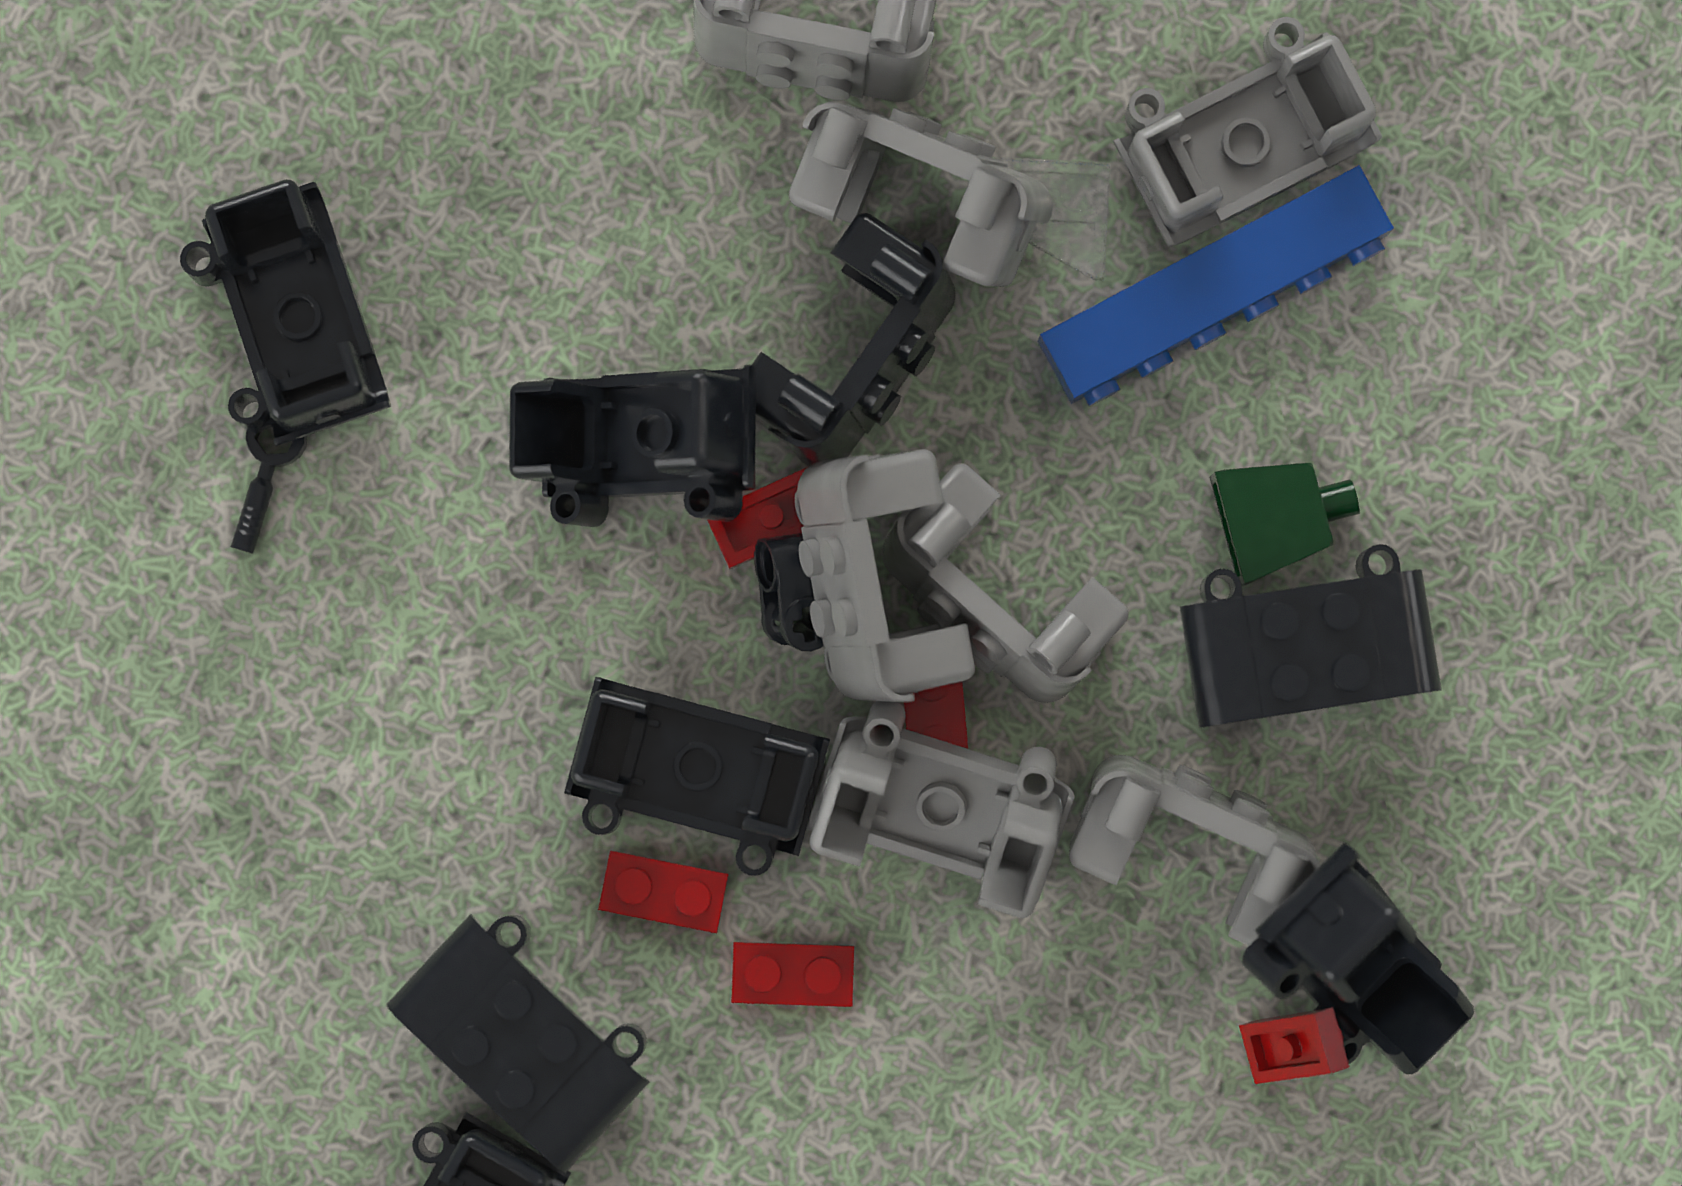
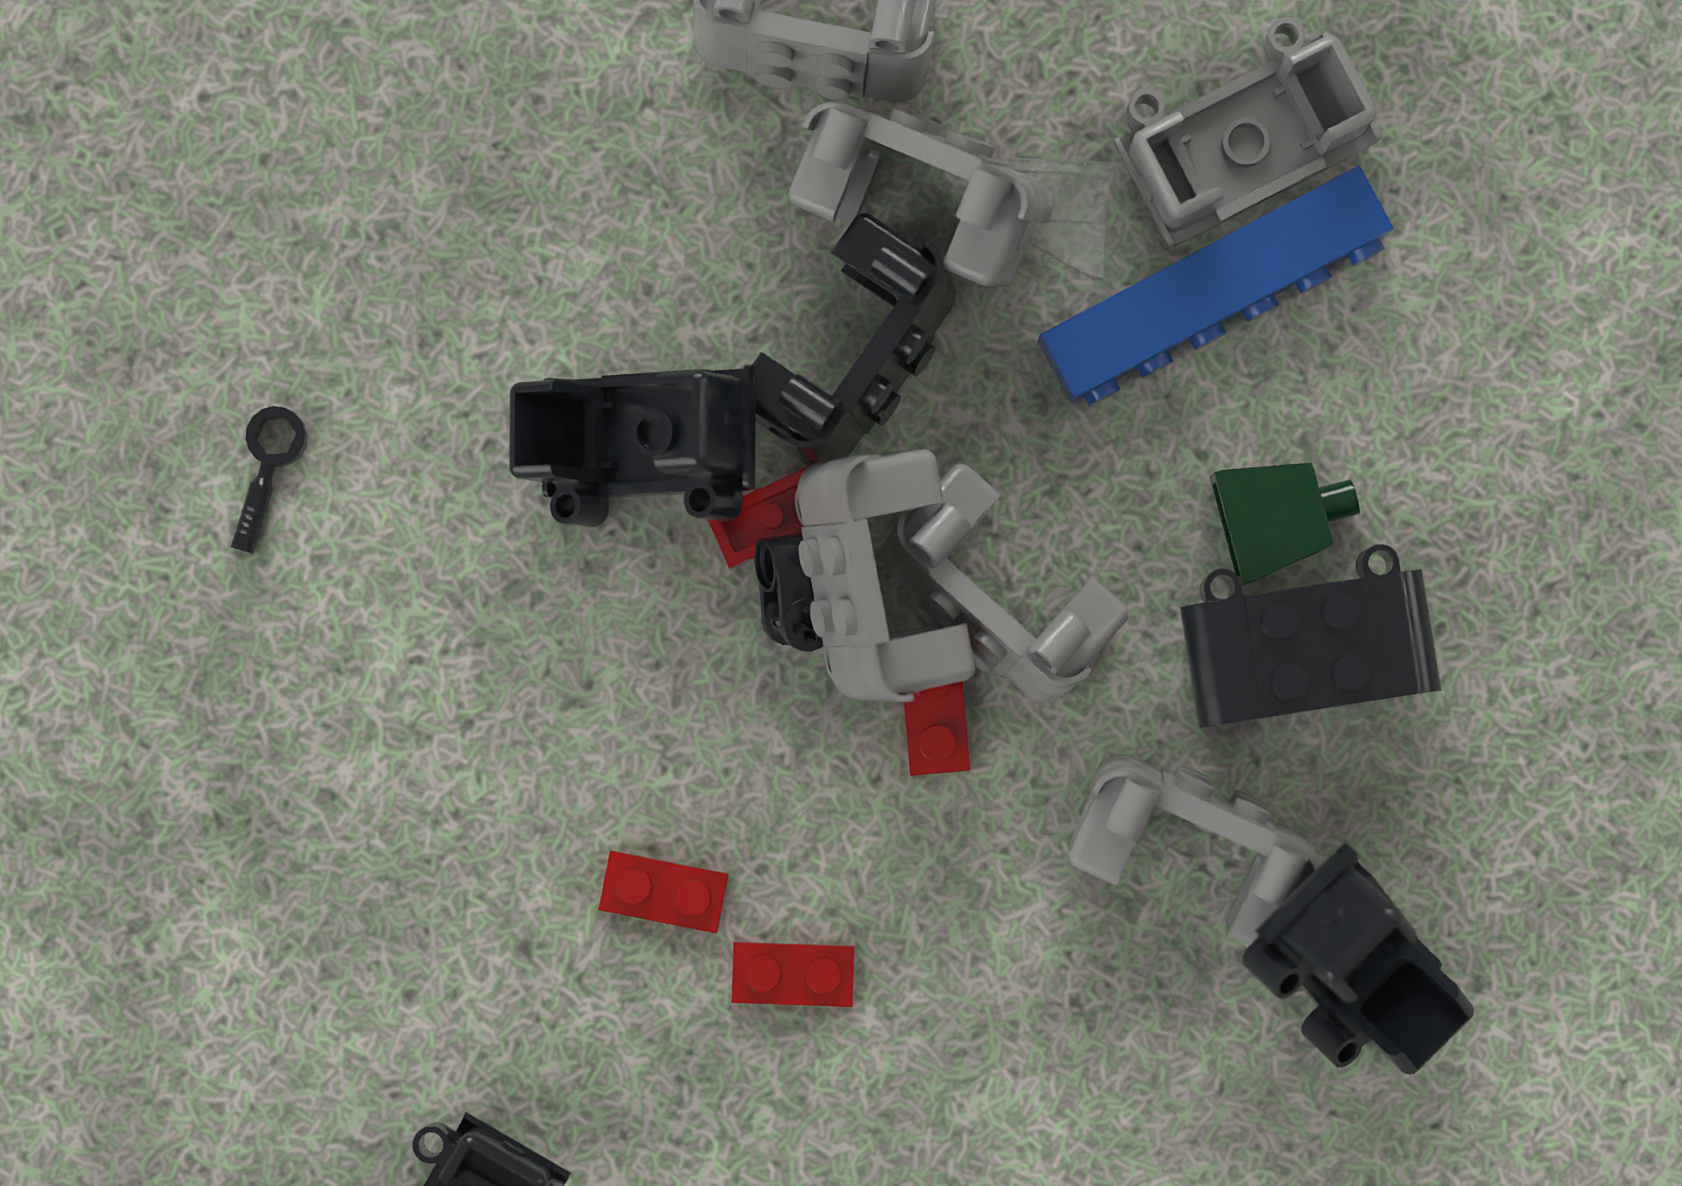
black container [180,179,391,446] -> none
black container [386,914,650,1173] -> none
black container [564,676,830,876] -> none
light grey container [806,701,1074,918] -> none
red plate [1239,1007,1349,1084] -> none

